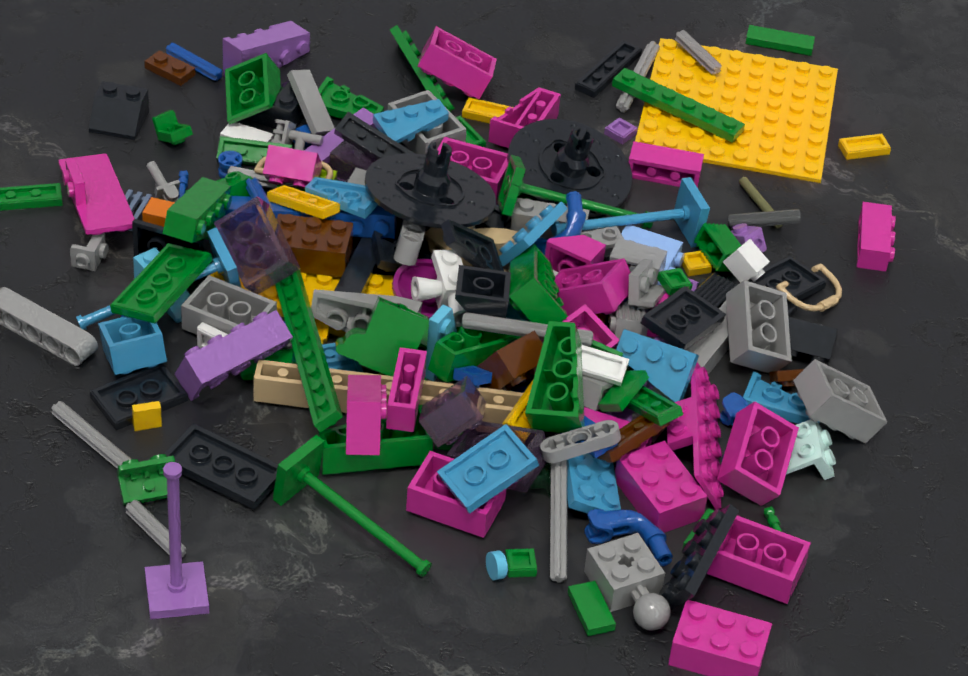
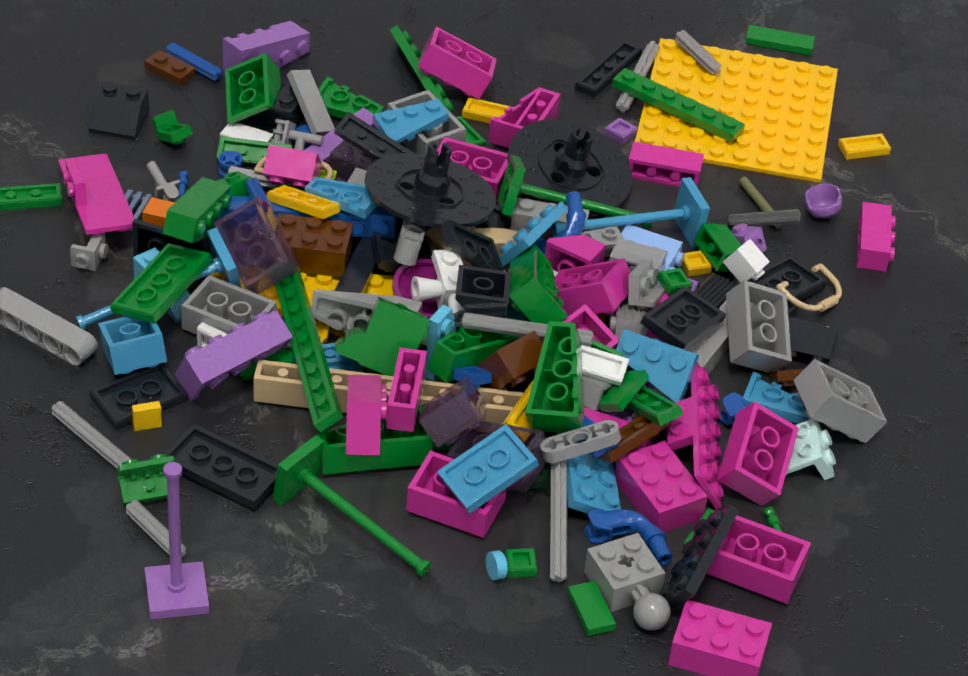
none -> medium lavender hair [805,184,842,219]

